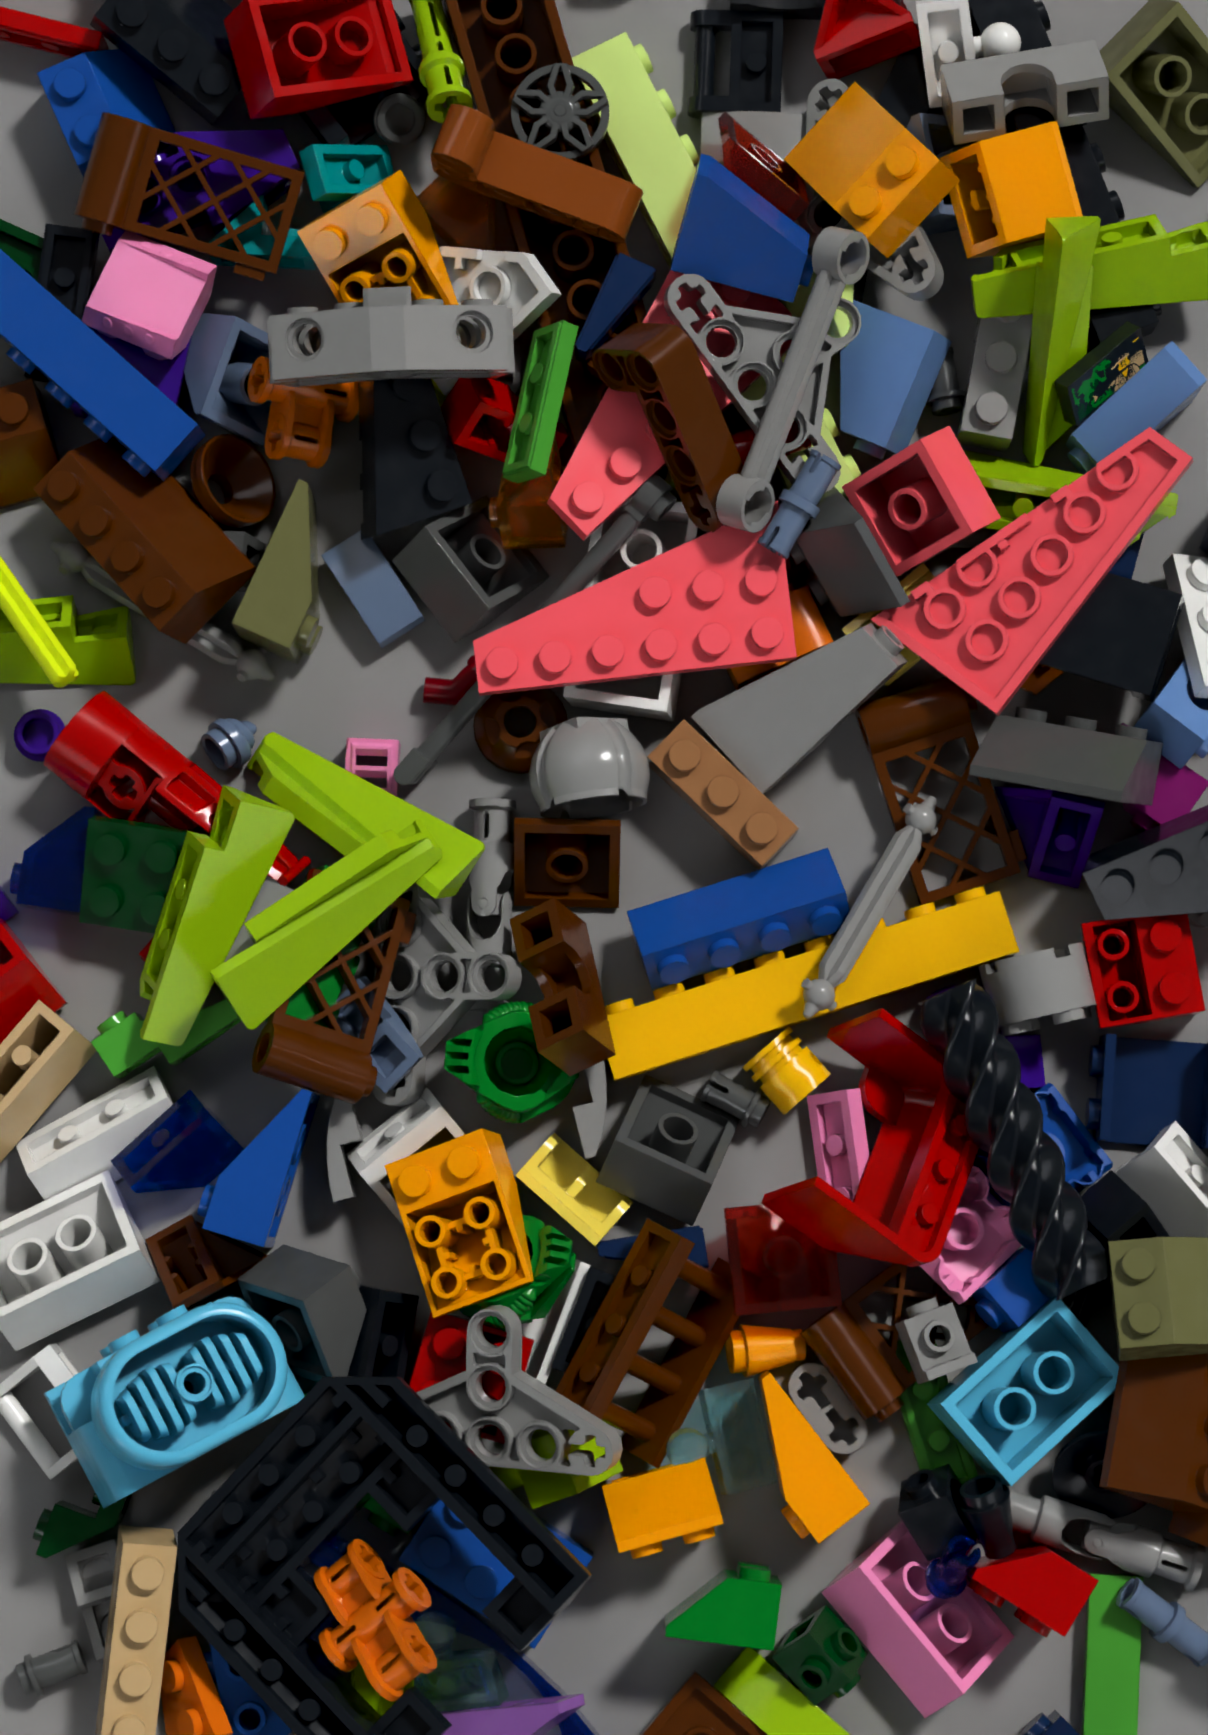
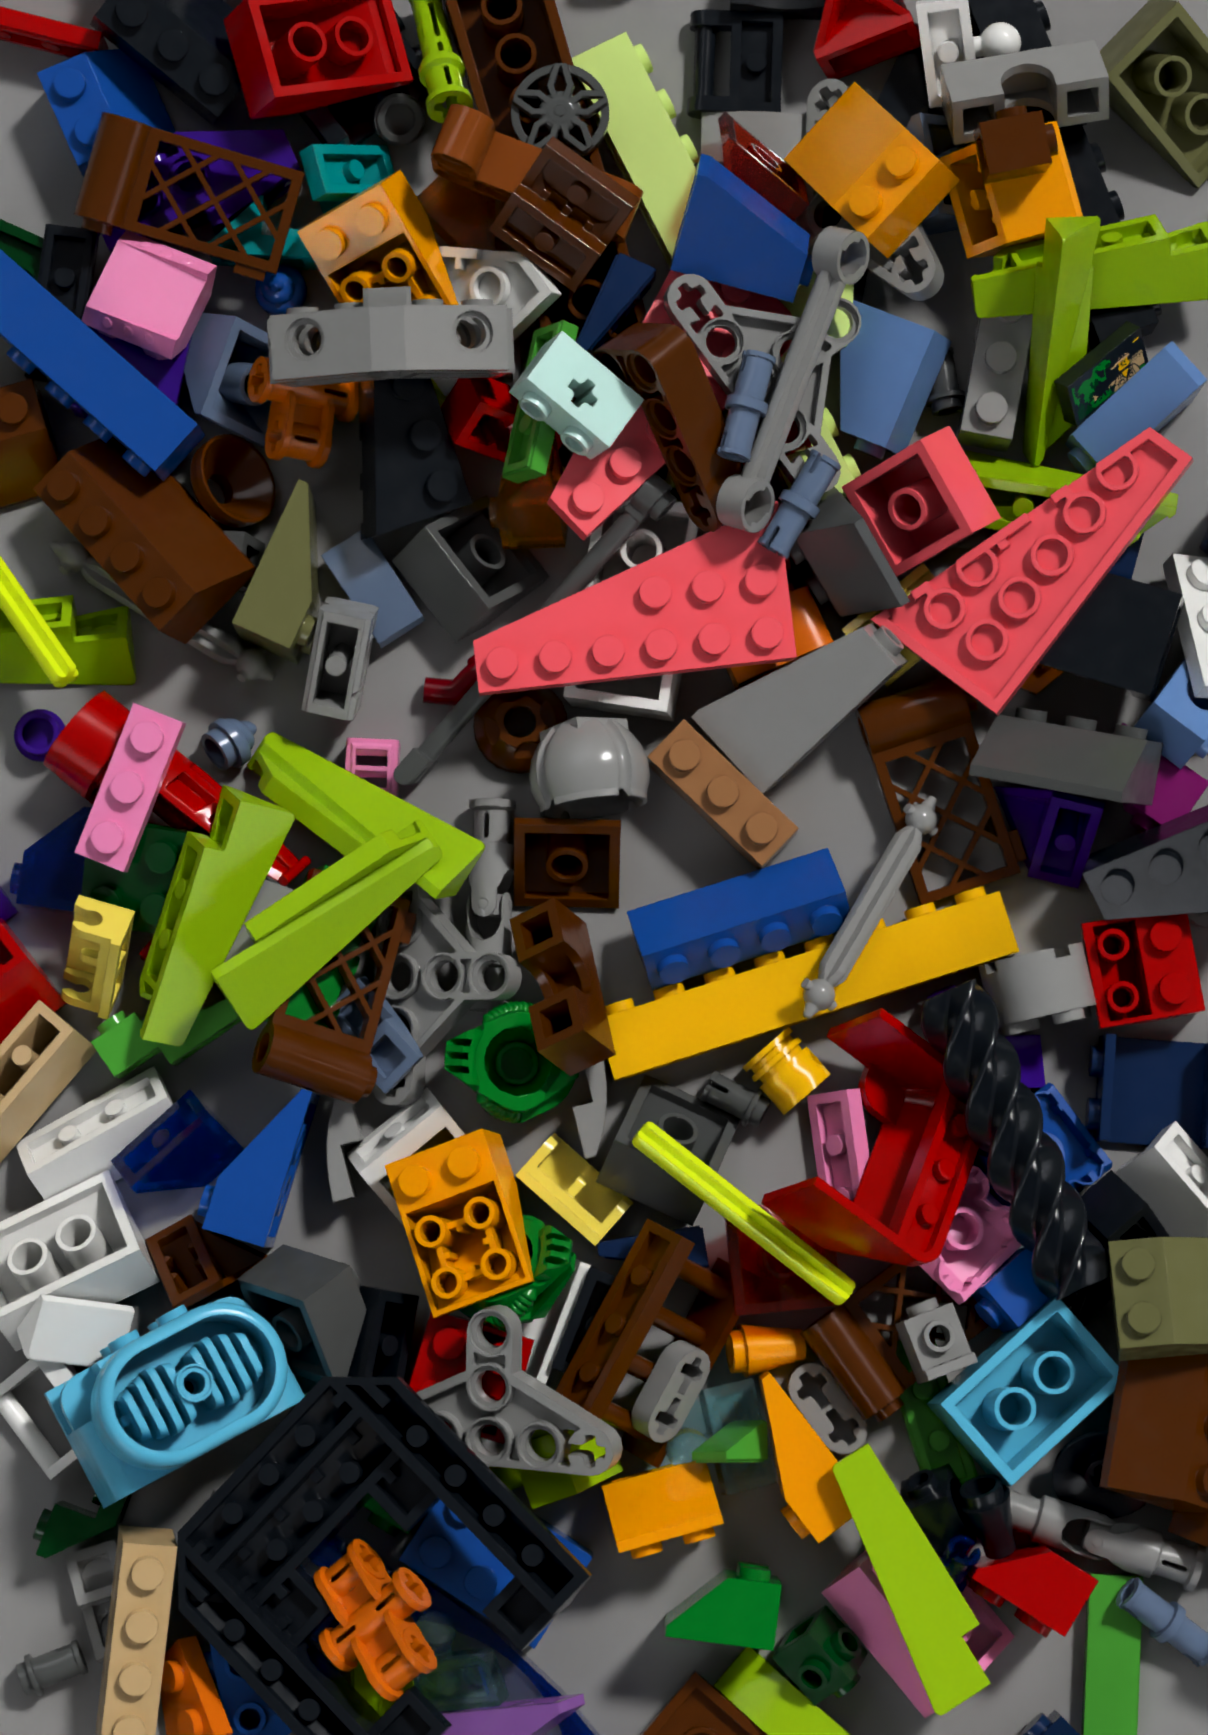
none -> white slope [16,1294,135,1367]
none -> light yellow hinge [61,895,135,1020]
none -> bright pink plate [74,703,186,872]
none -> blue plate [255,264,307,315]
none -> light grey brick [301,596,379,721]
none -> reddish brown slope [489,136,640,293]
none -> light aqua brick [509,331,645,460]
none -> light grey beam [631,1340,710,1443]
none -> neon yellow axle [632,1121,856,1305]
none -> bright green slope [692,1420,768,1463]
none -> sand blue pin [717,349,776,463]
none -> lime wedge [833,1443,991,1715]
none -> reddish brown brick [973,106,1058,184]

